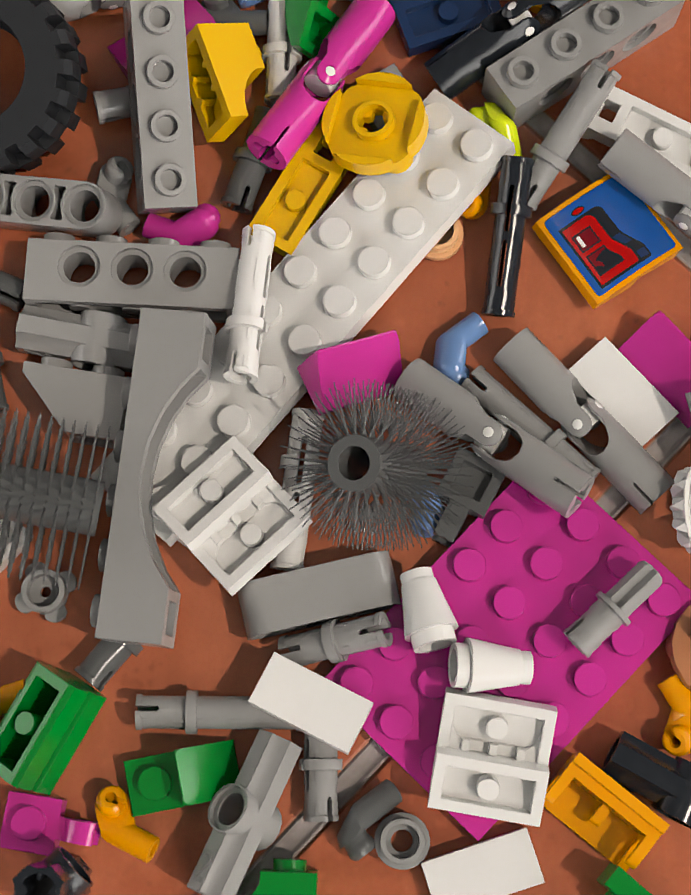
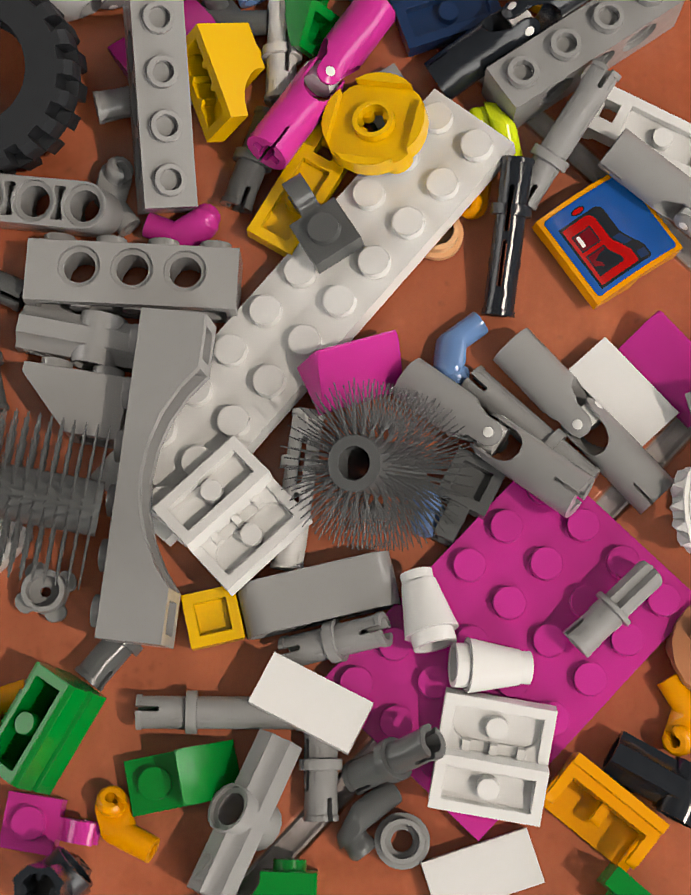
white pin [223,224,276,385] -> none
none -> yellow plate [181,586,247,651]
none -> dark grey plate [282,173,365,274]
none -> dark grey pin [342,724,446,795]

